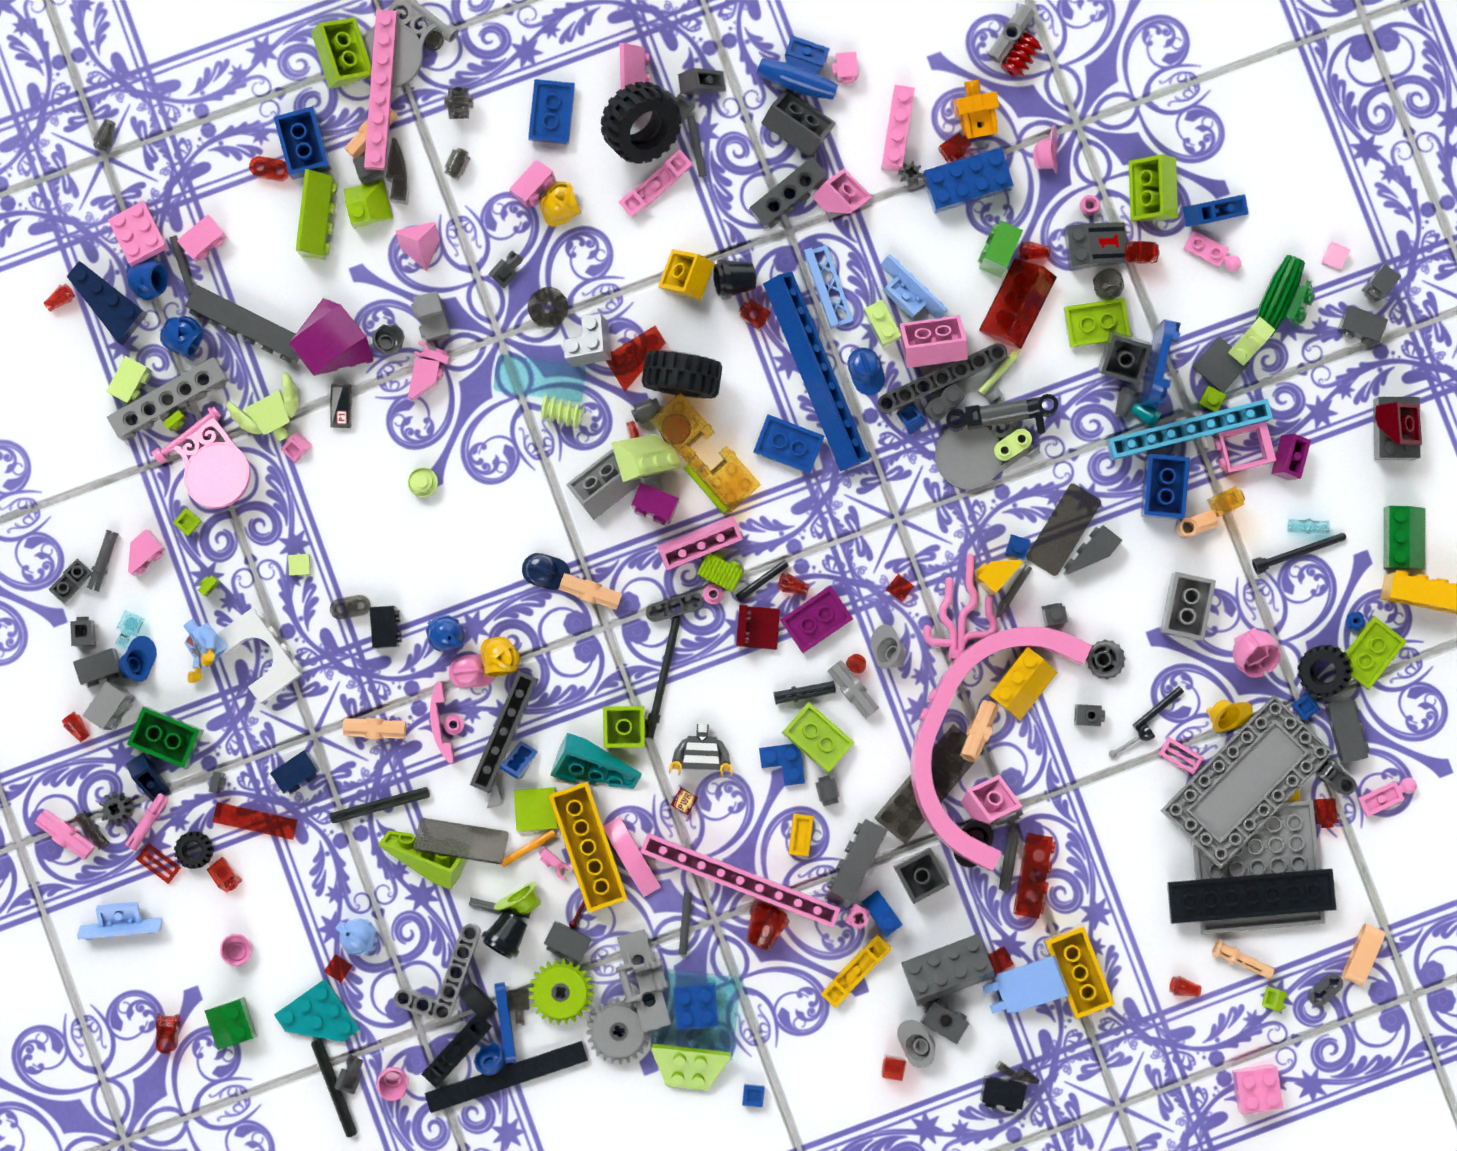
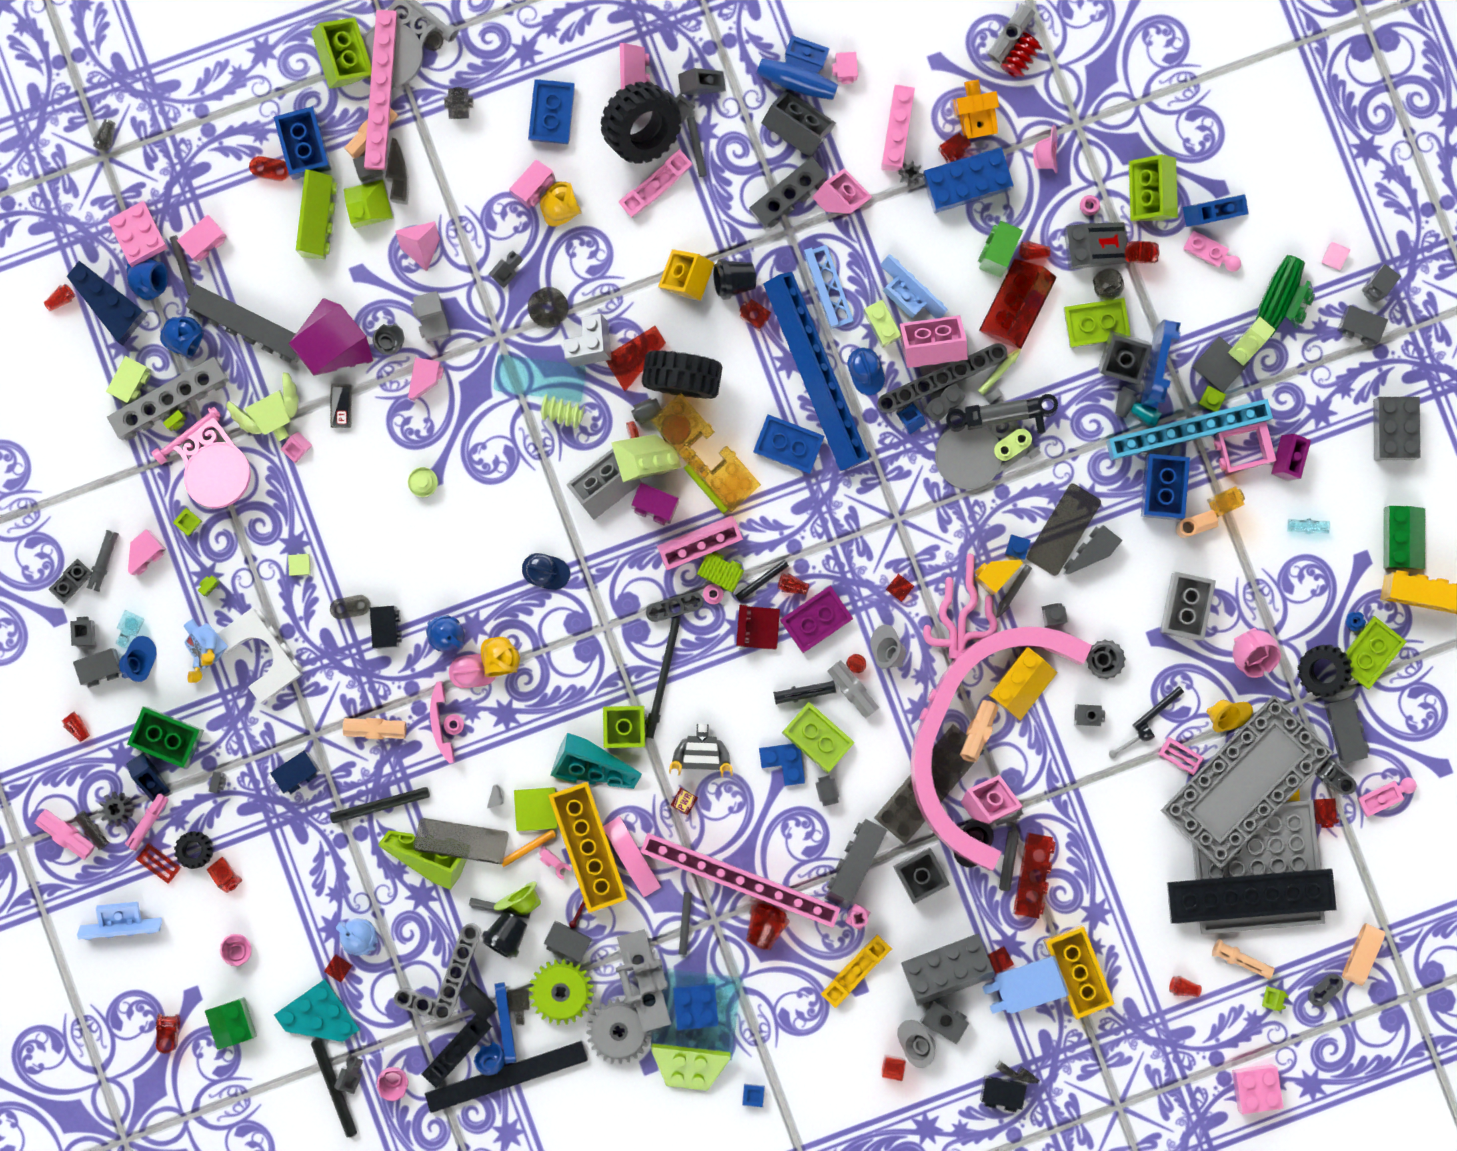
light grey brick [82,681,134,730] -> none
clear red tile [212,802,298,840] -> none
bright pink plate [414,341,451,366] -> none
clear smoke brick [444,148,471,180] -> none
dark grey brick [470,671,539,793] -> none
blue slope [500,741,538,779] -> none
light nougat piece [558,573,622,610] -> none
yellow plate [788,813,814,857] -> none
blue slope [861,890,903,937] -> none
black piece [1252,533,1347,575] -> none
blue tile [1291,692,1320,721] -> none
dark red slope [1375,402,1422,445] -> none

